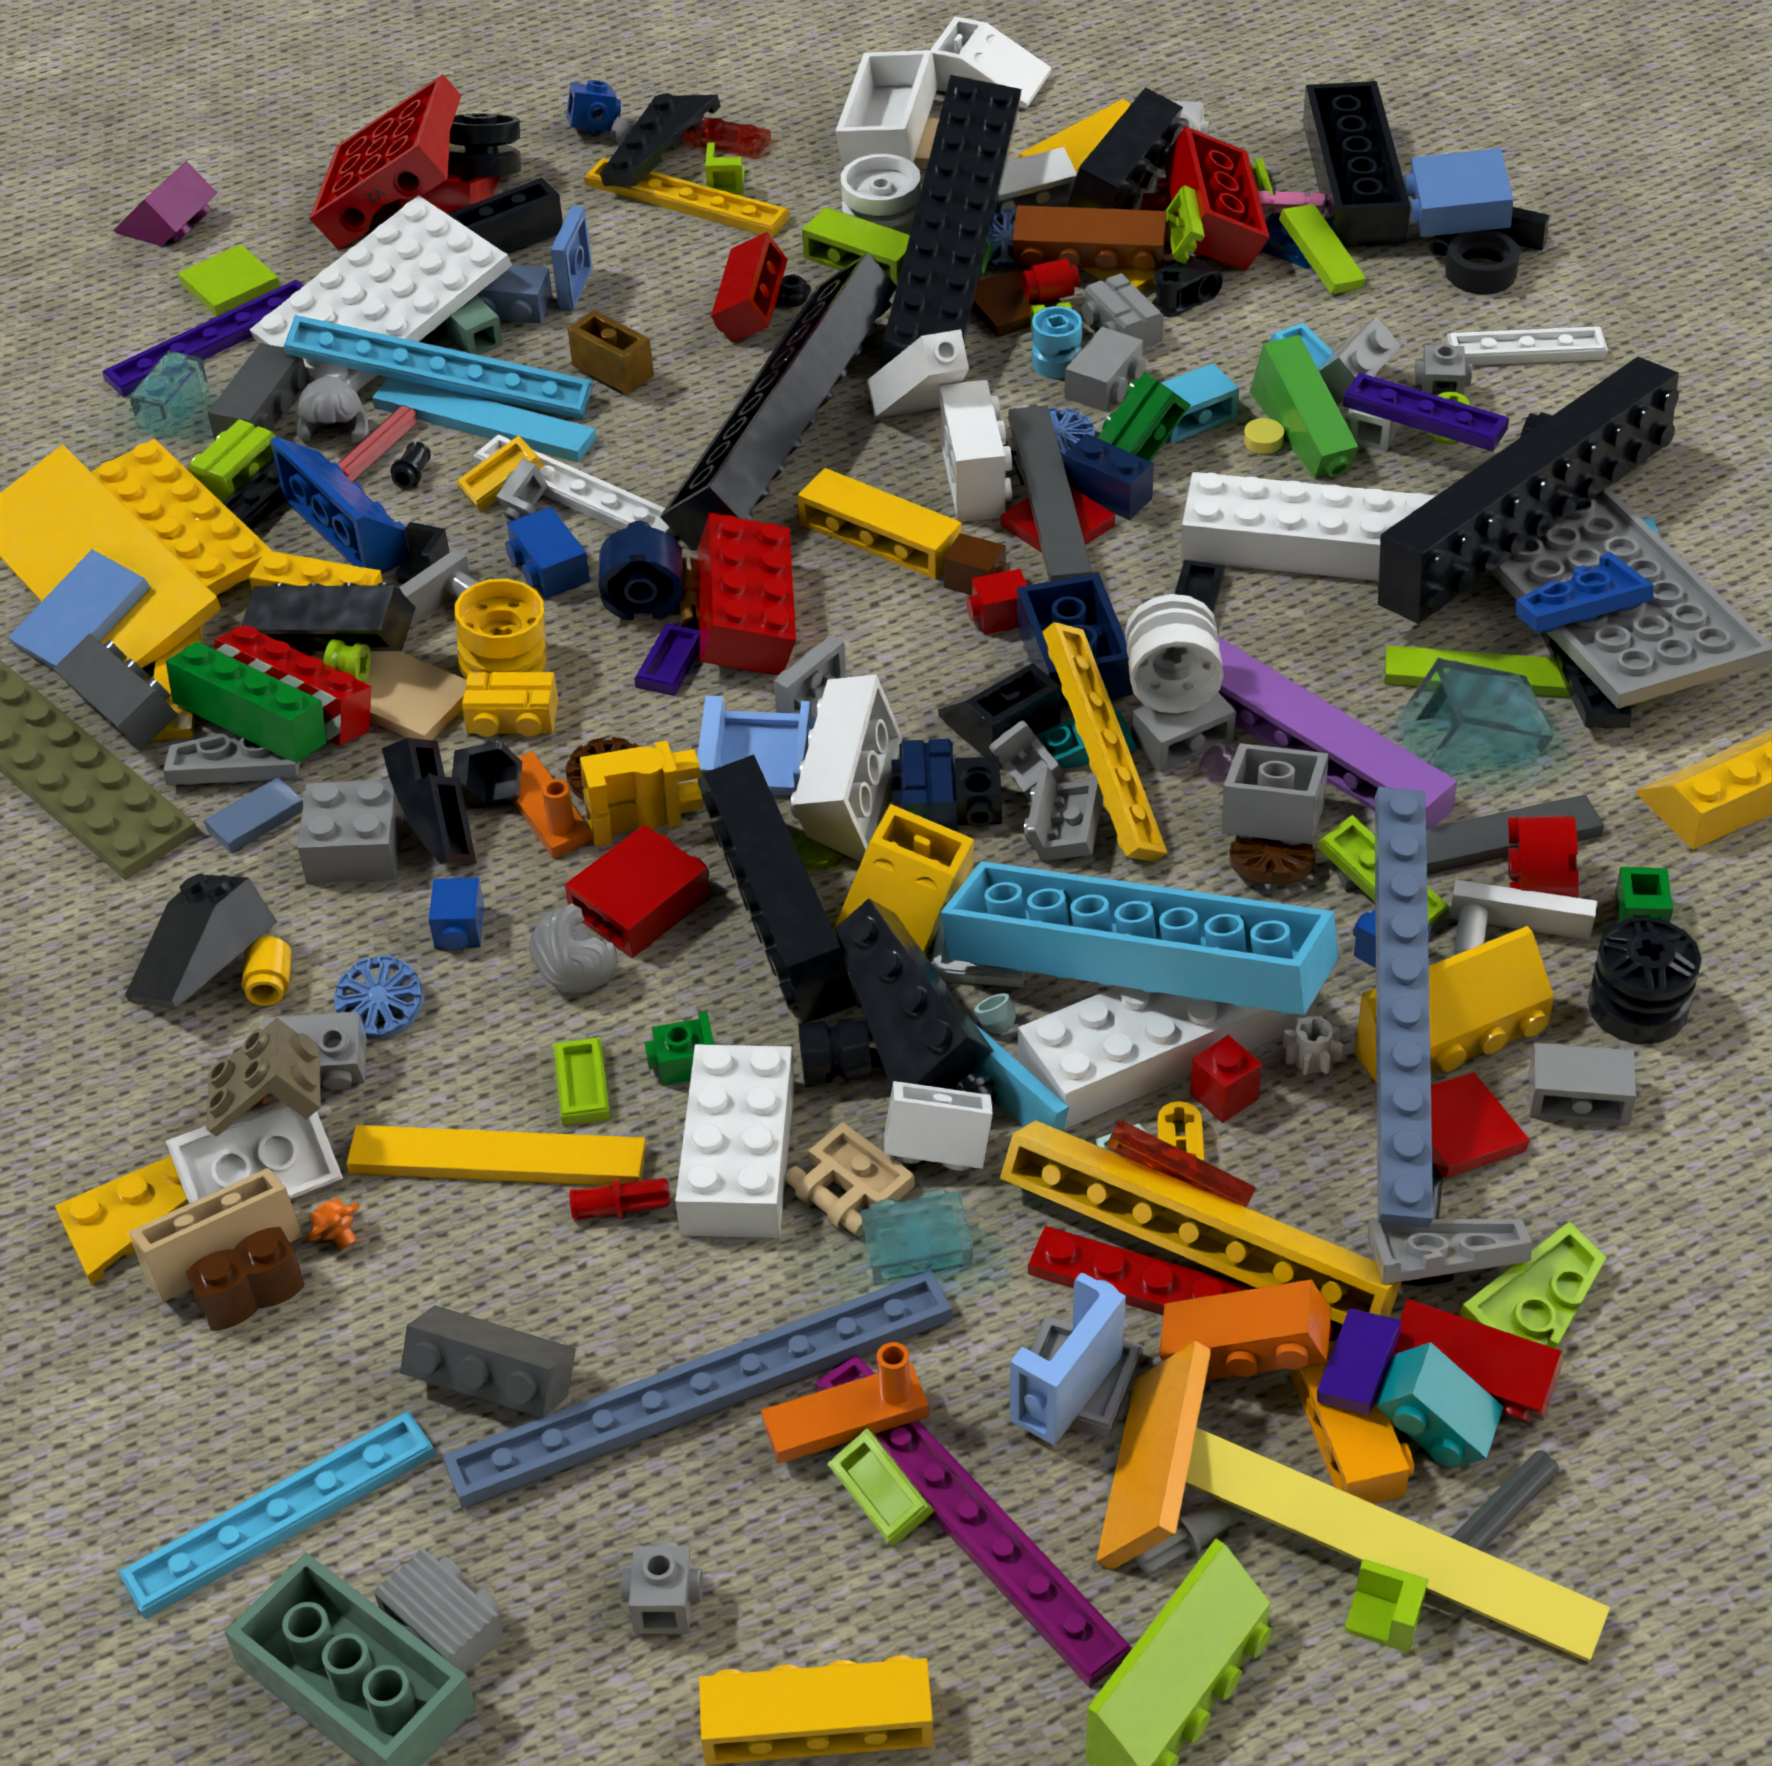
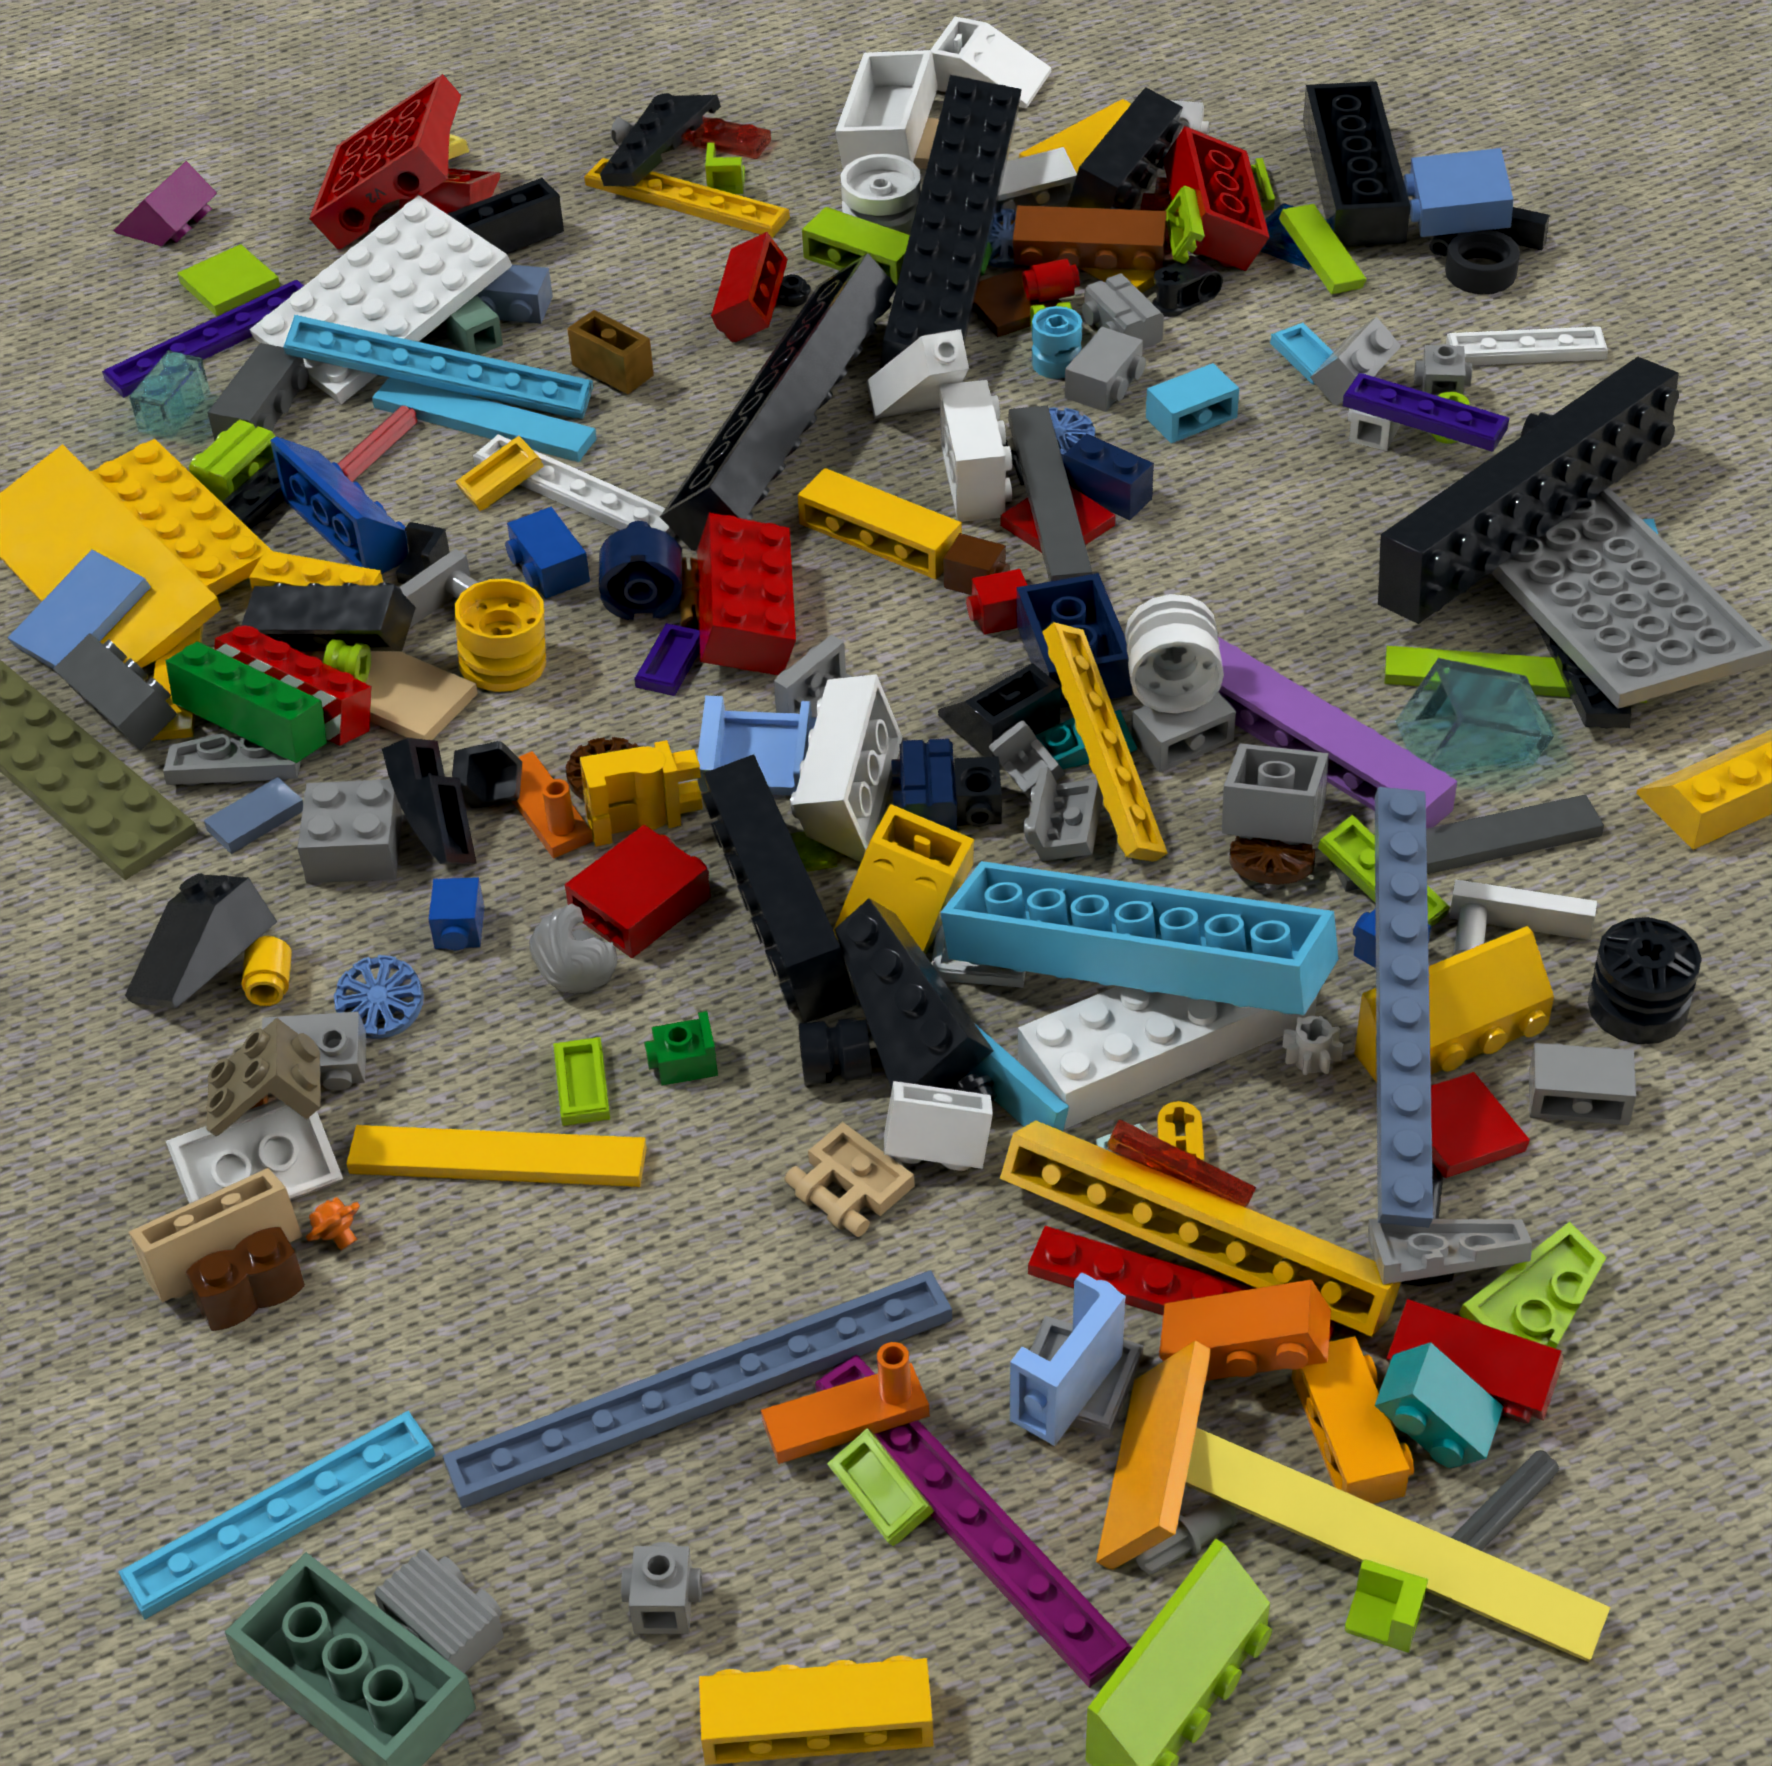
yellow wing [55,1156,189,1286] -> none
light grey hair [297,376,369,445] -> none
black pin [390,441,431,489] -> none
dark grey brick [400,1305,576,1418] -> none
black wheel [448,113,521,177] -> none
yellow brick [462,672,558,737] -> none
light grey bracket [496,459,548,522] -> none
medium blue tile [551,206,593,311] -> none
blue brick [566,80,621,135] -> none
red axle [569,1178,671,1222] -> none
white brick [675,1044,795,1238] -> none
clear light blue brick [860,1189,973,1284] -> none
light aqua hinge [974,993,1016,1034] -> none
green brick [1098,371,1191,462] -> none
black tile [1175,560,1225,614] -> none
white brick [1180,472,1435,581] -> none
red brick [1190,1035,1262,1123] -> none
clear purple hinge [1199,742,1235,782] -> none
light yellow tile [1244,418,1284,454] -> none
bright green slope [1249,335,1358,478] -> none
bright pink axle [1258,191,1326,215] -> none
dark purple tile [1317,1308,1401,1416] -> none
red brick [1507,815,1579,898] -> none
blue wing [1516,551,1654,632] -> none
green brick [1615,867,1673,922] -> none

